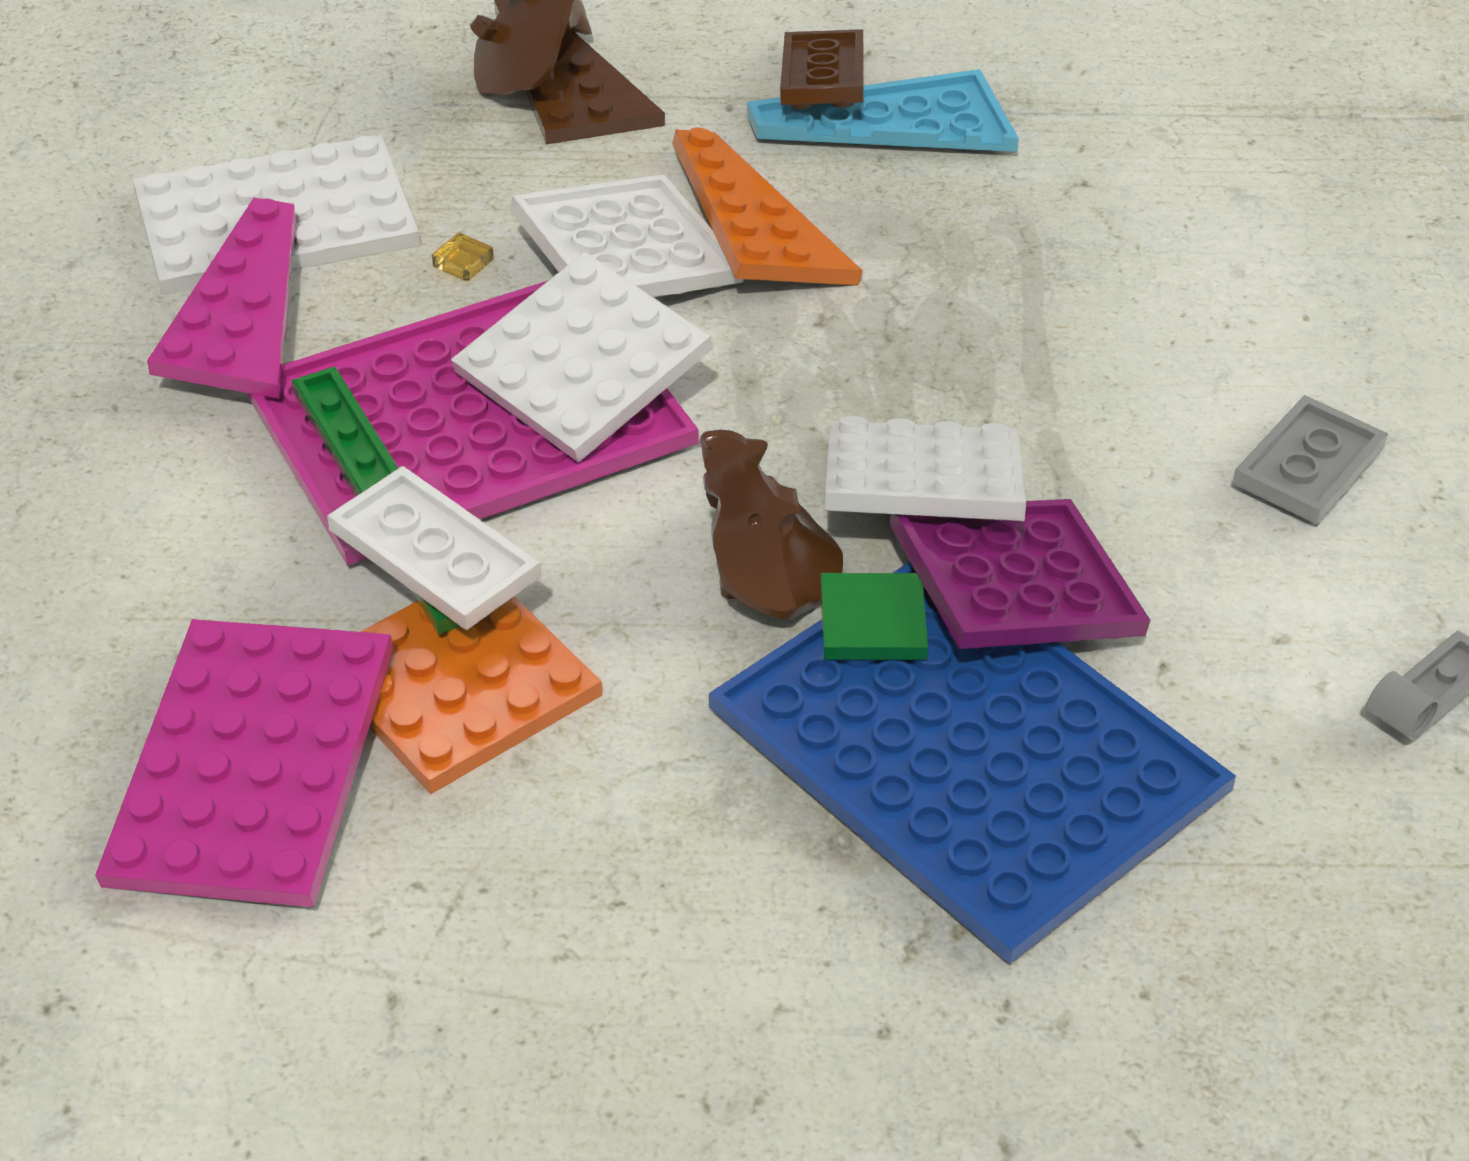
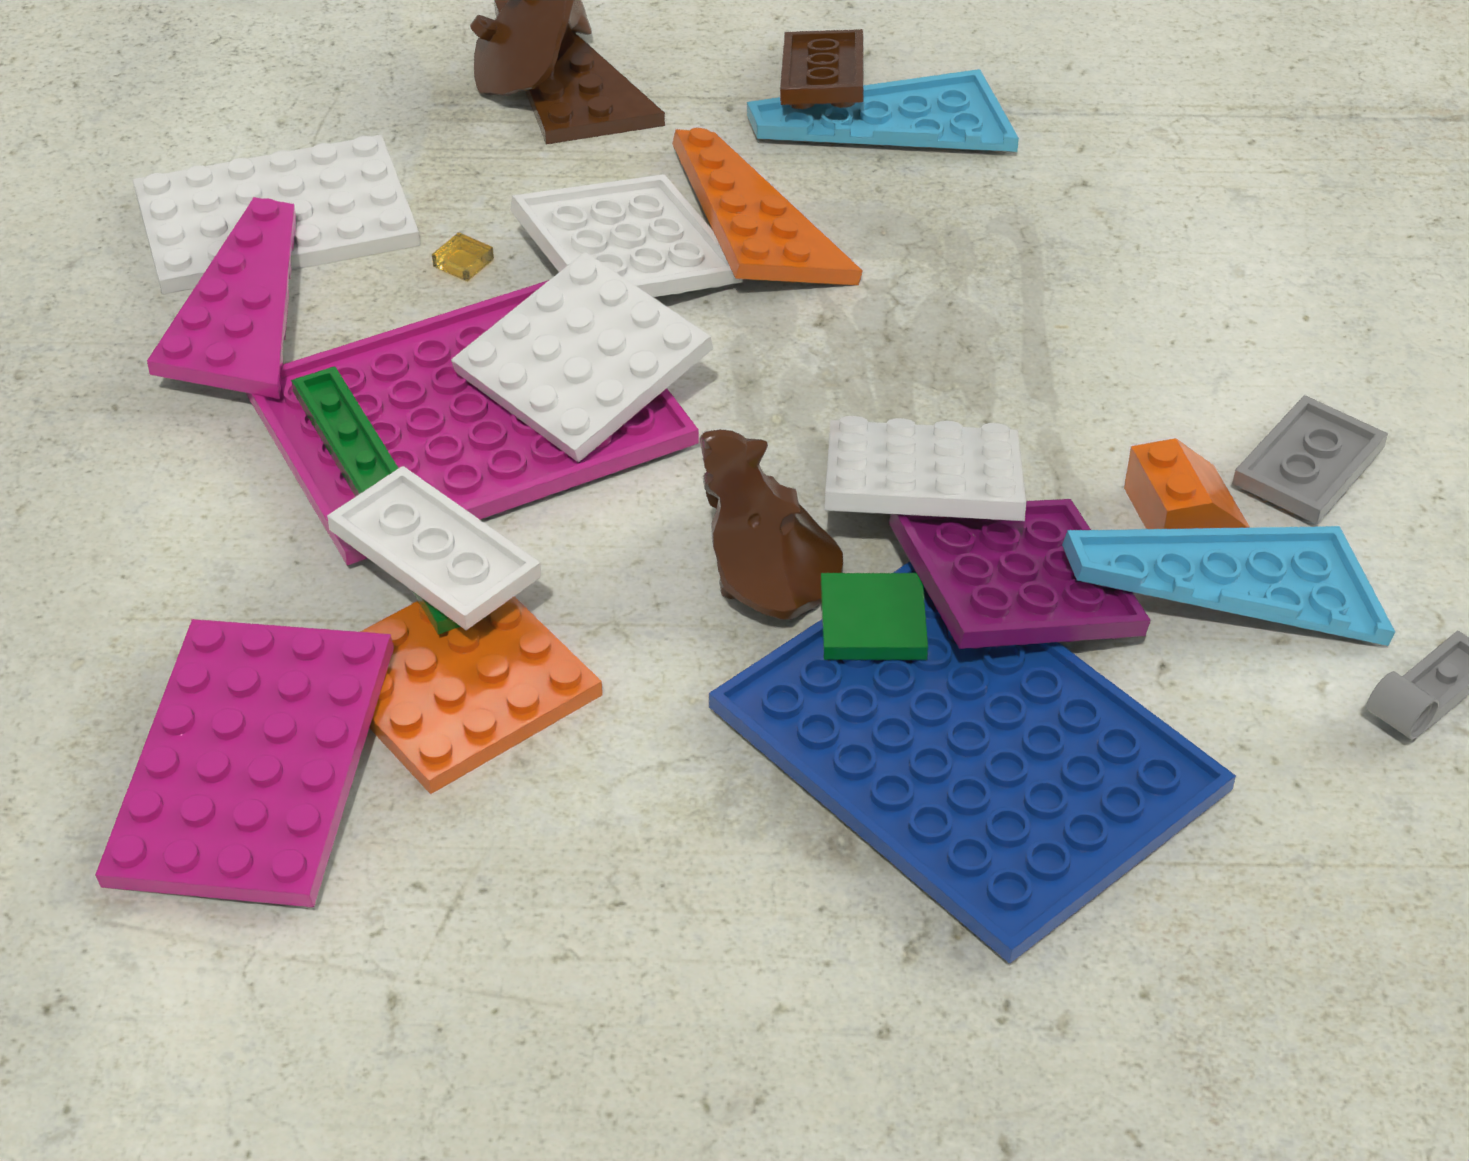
none -> medium azure wing [1062,526,1395,646]
none -> orange slope [1124,438,1250,529]

